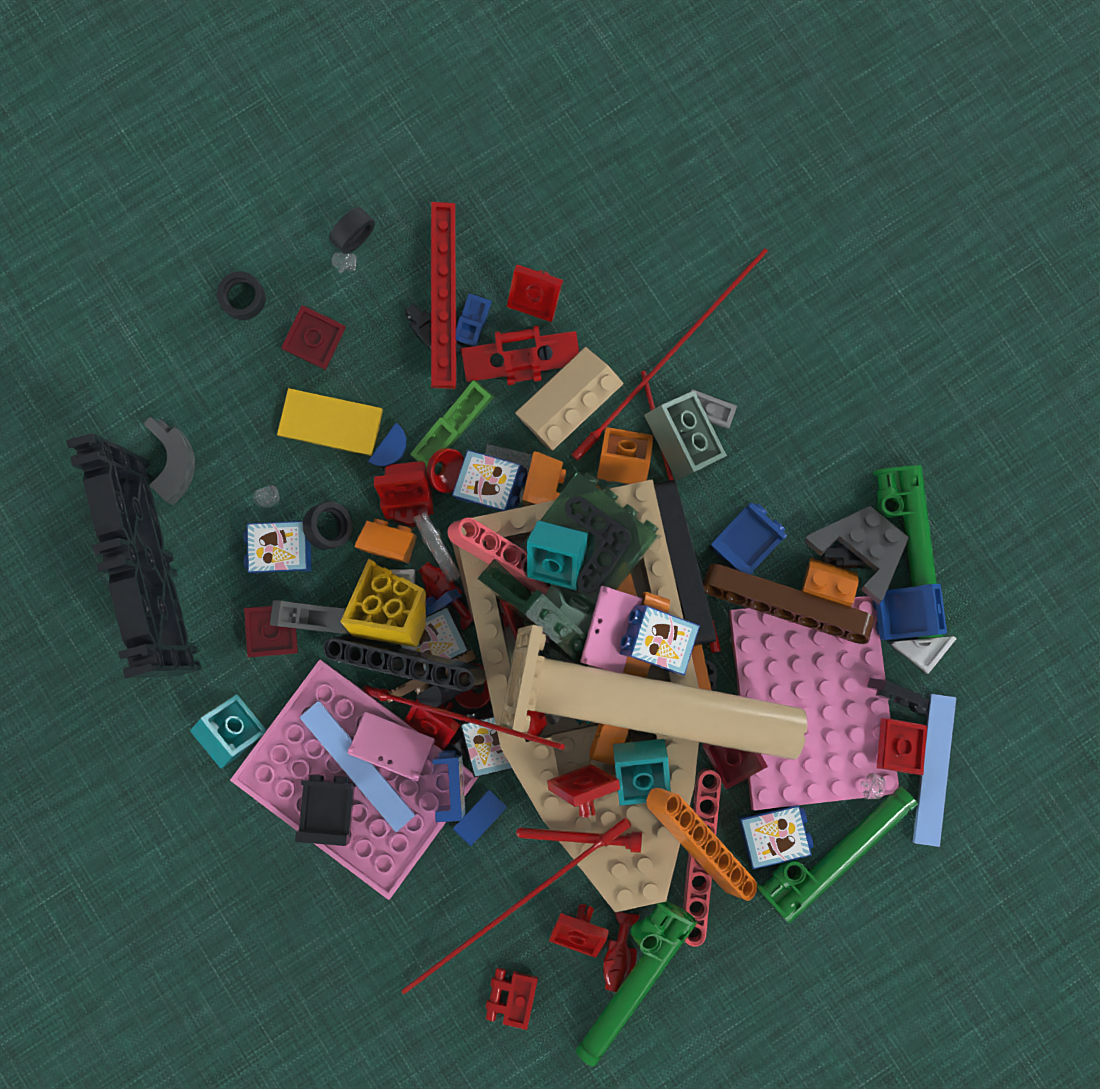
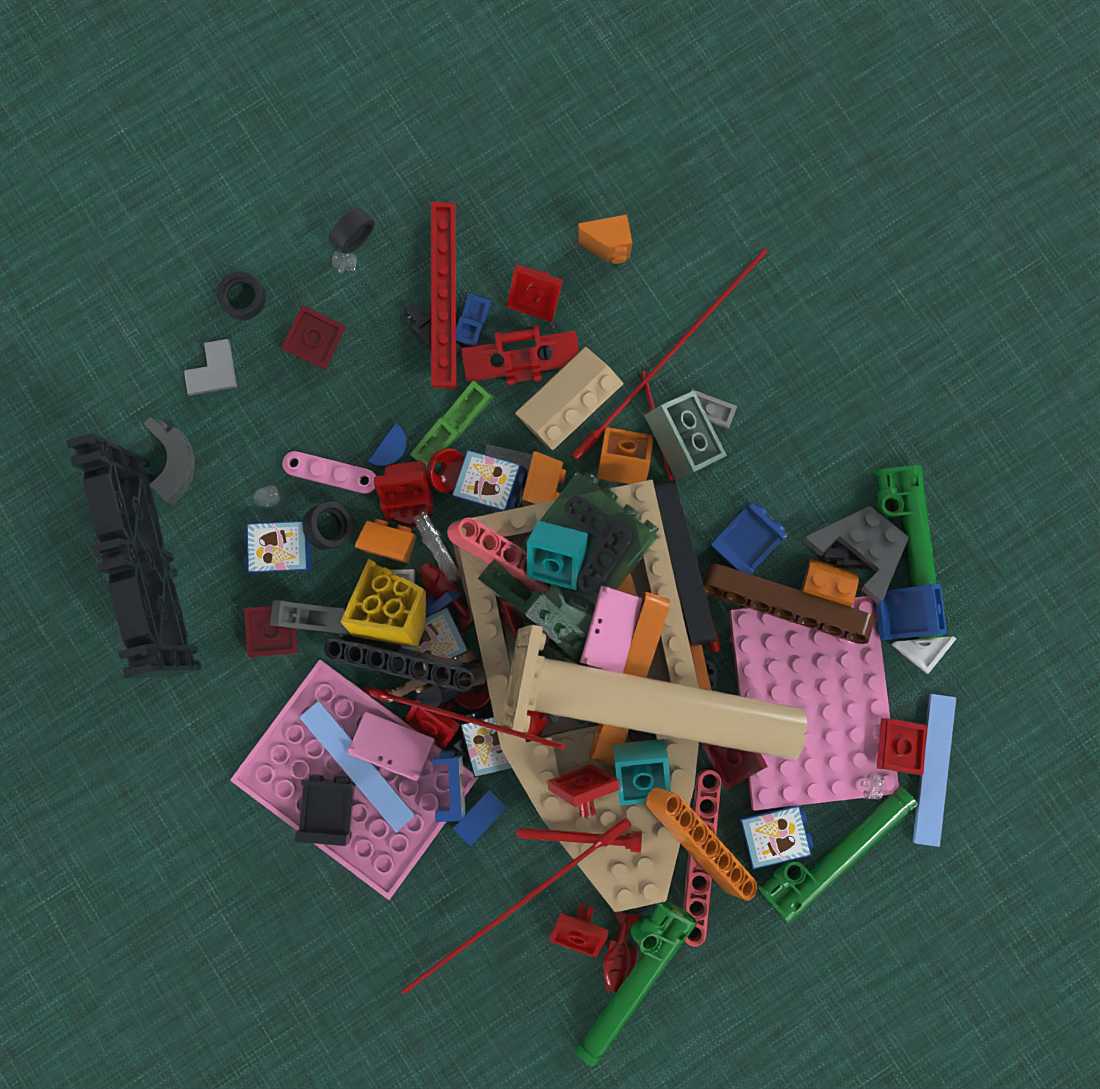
teal slope [190,694,267,769] -> none
yellow tile [277,388,383,456] -> none
red plate [485,967,538,1030] -> none
panel [620,605,700,676] -> none
black hinge [867,678,930,714] -> none
none -> light grey tile [184,339,237,396]
none -> bright pink plate [282,451,376,494]
none -> orange slope [578,215,632,264]

